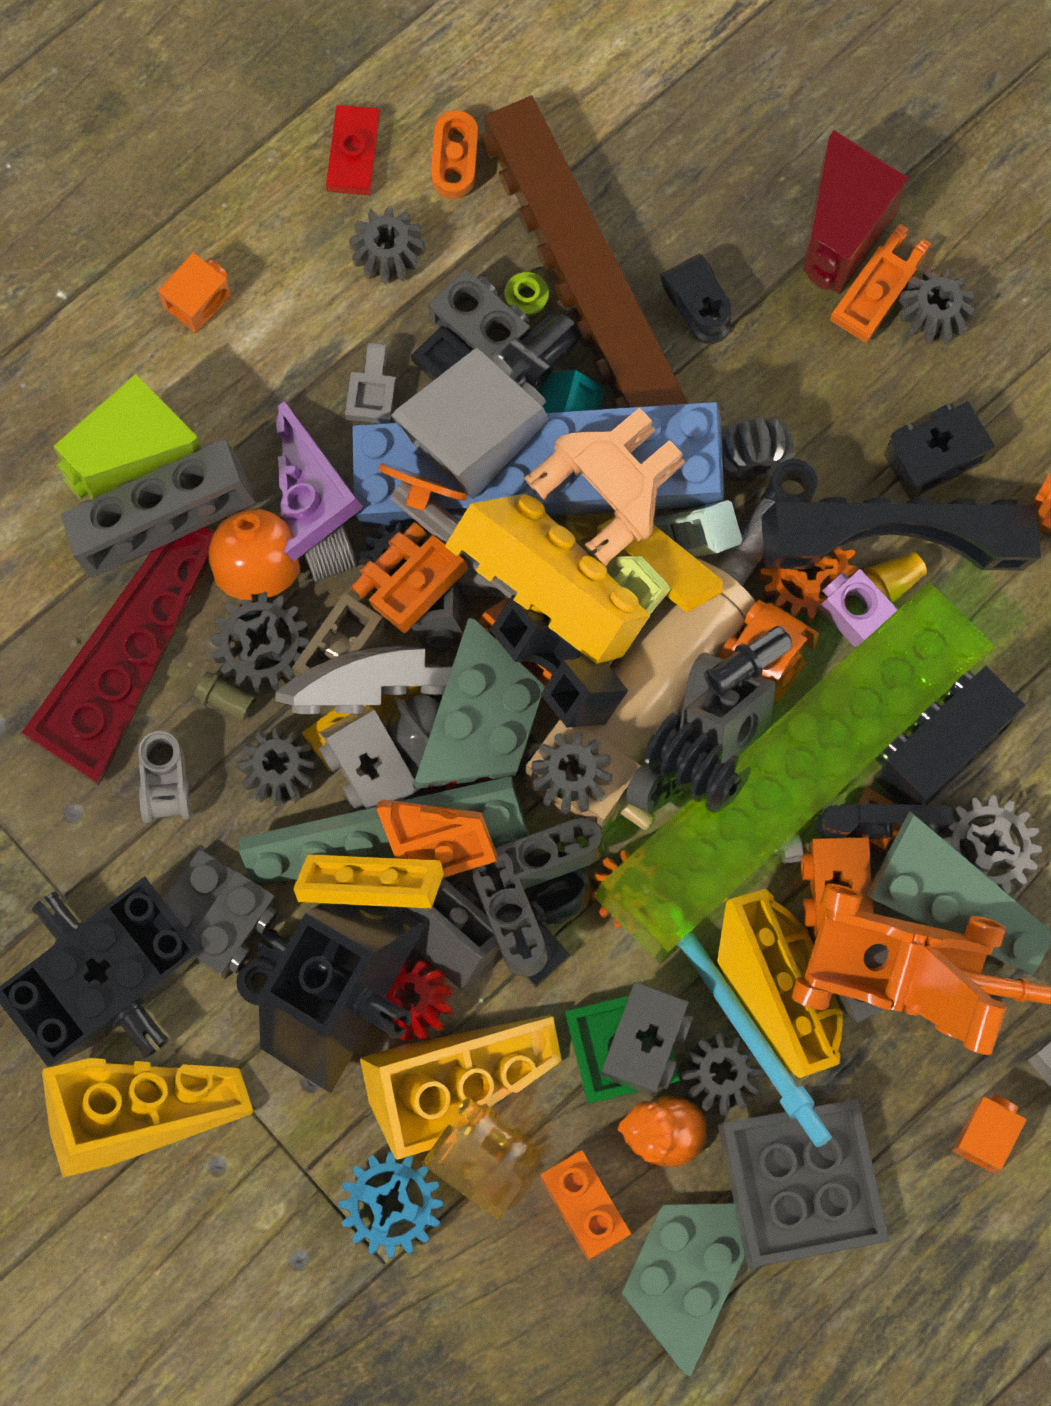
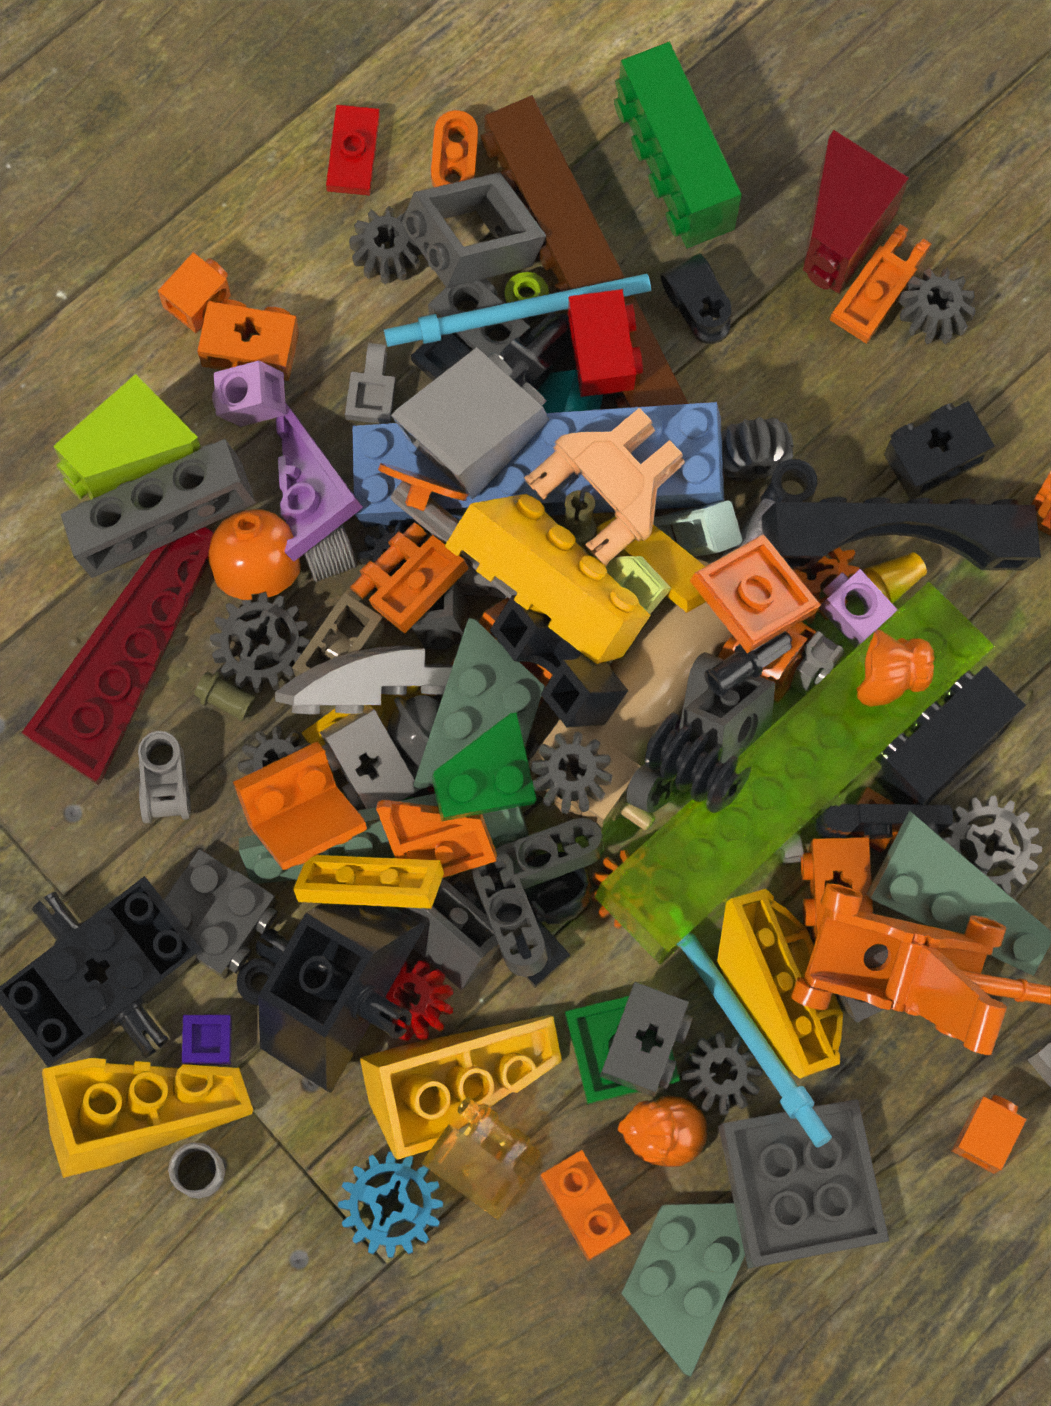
none -> light grey piece [168,1142,225,1199]
none -> dark purple plate [182,1015,232,1064]
none -> orange brick [197,299,299,381]
none -> lavender brick [212,360,286,427]
none -> orange bracket [233,742,367,870]
none -> medium azure bar [384,274,651,347]
none -> dark grey window [401,173,546,288]
none -> green wing [432,712,536,822]
none -> olive pin [560,490,596,546]
none -> red brick [568,289,643,397]
none -> green brick [614,41,742,249]
none -> orange plate [690,534,821,653]
none -> light grey plate [791,631,844,696]
none -> orange hair [856,629,935,707]

